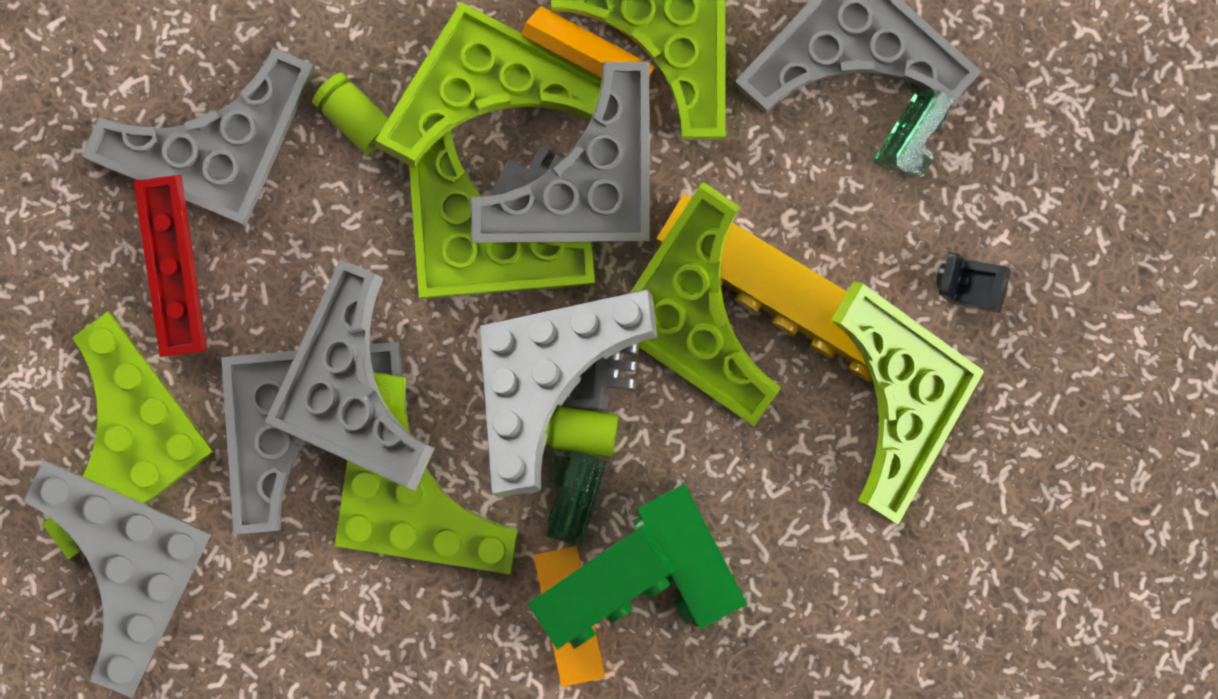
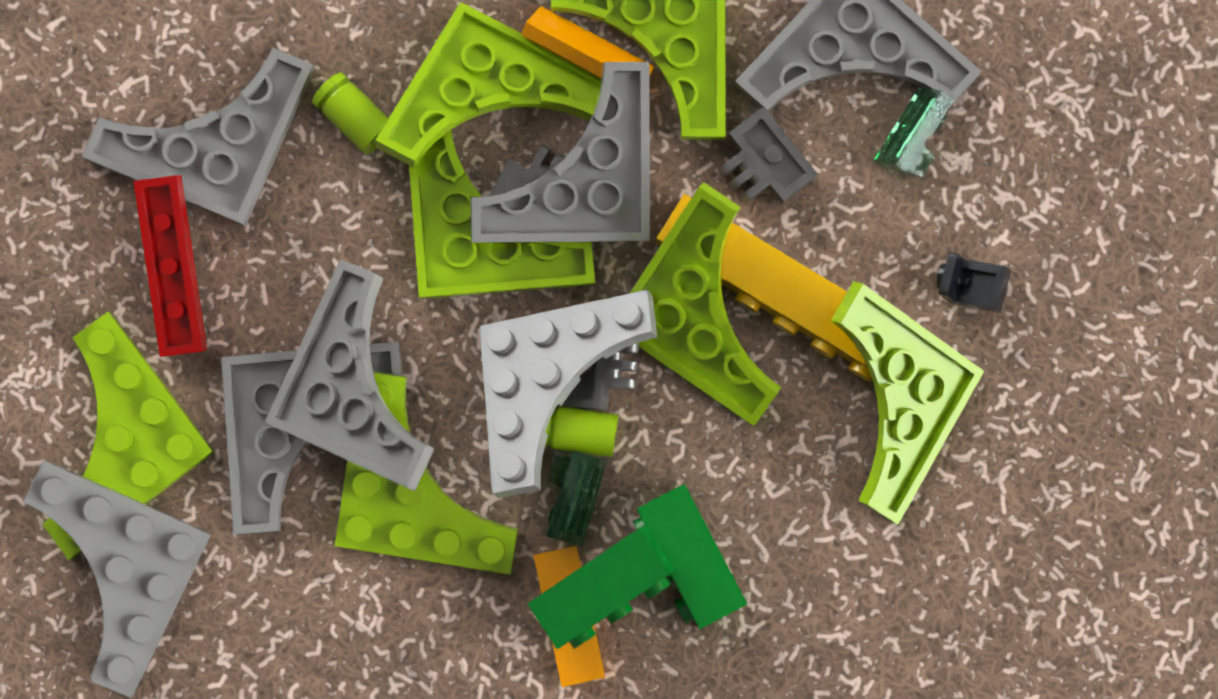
none -> flat silver hinge [718,107,818,205]

